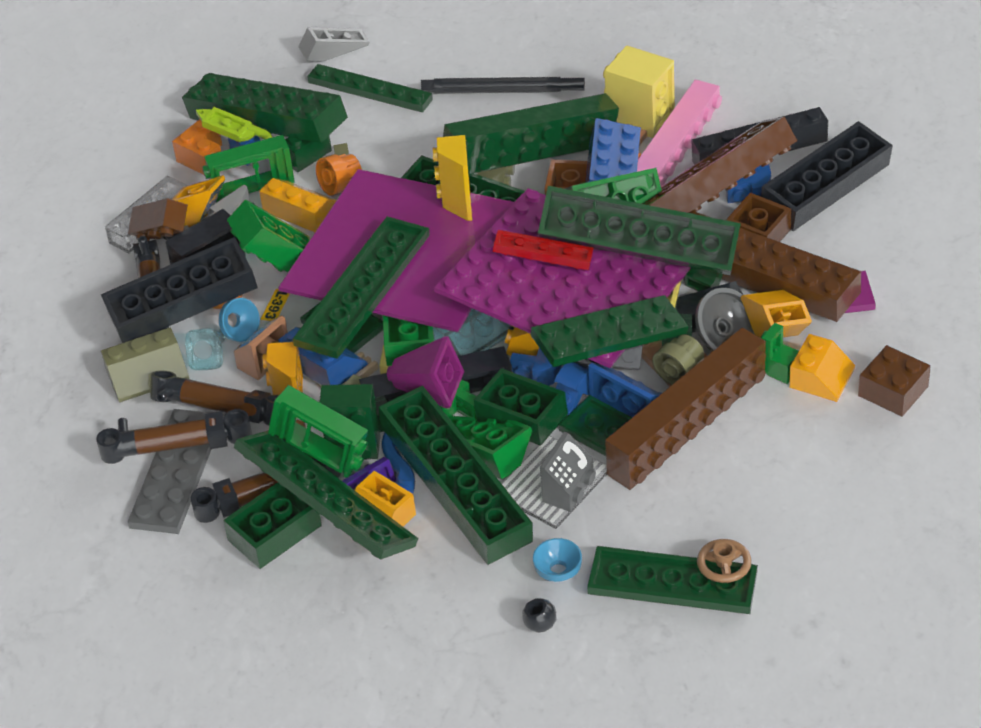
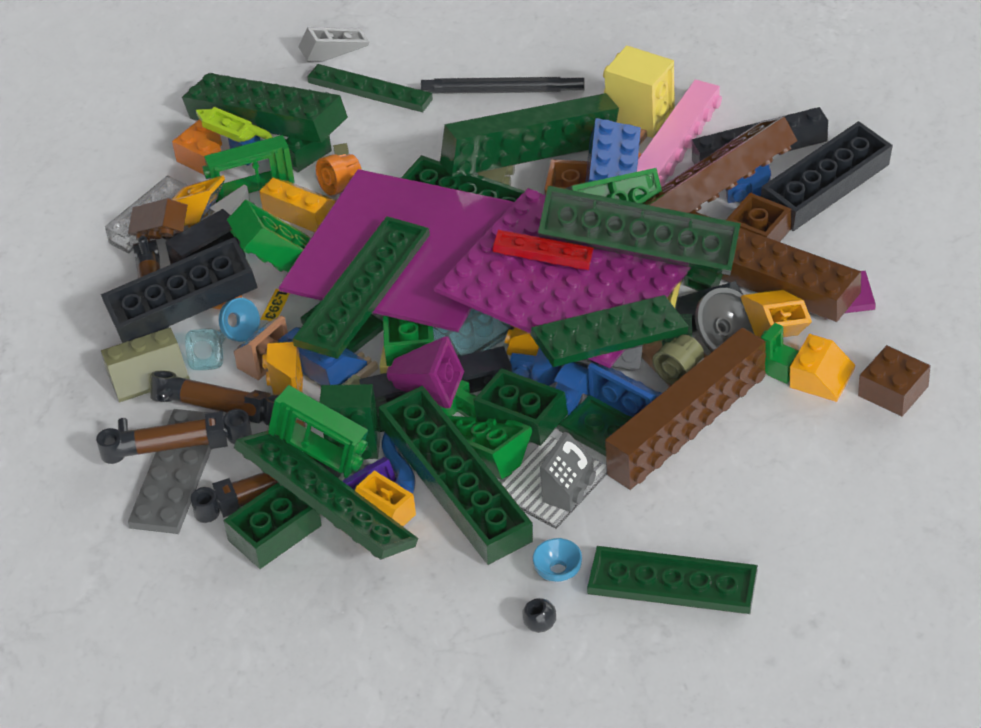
yellow slope [432,135,472,221] -> none
medium nougat piece [697,539,752,583] -> none

